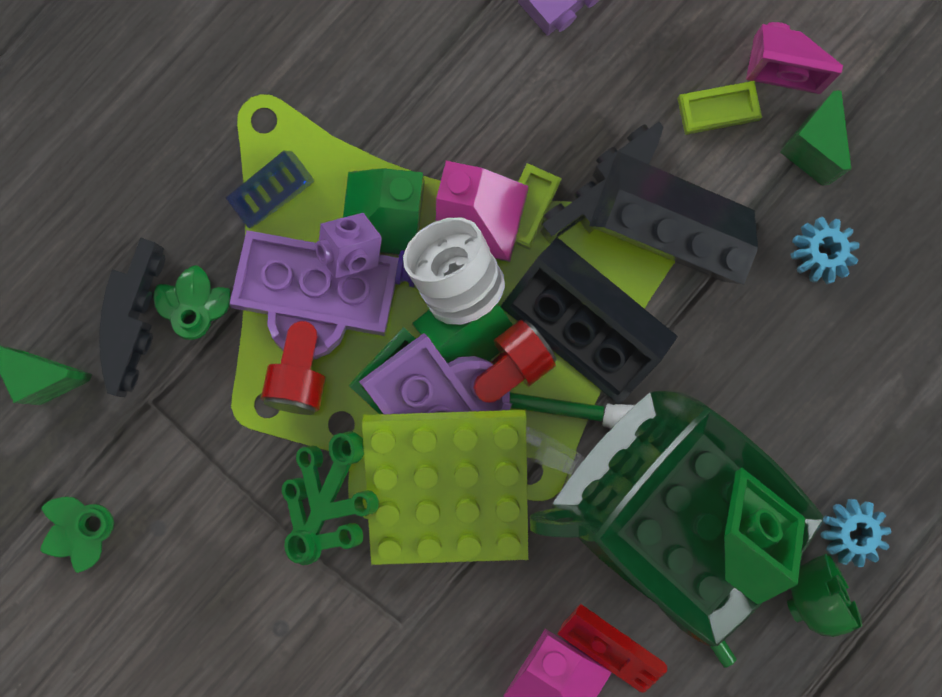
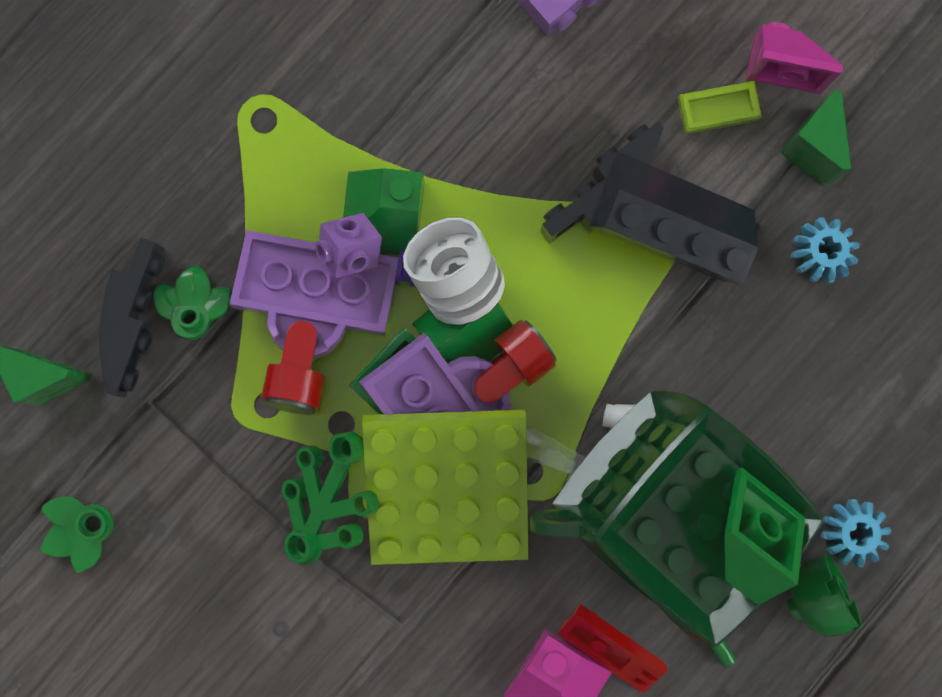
slope [226,150,314,229] -> none
dark pink slope [436,161,529,262] -> none
black slope [500,237,678,404] -> none
green bar [510,392,604,422] -> none
lime tile [515,163,562,250] -> none

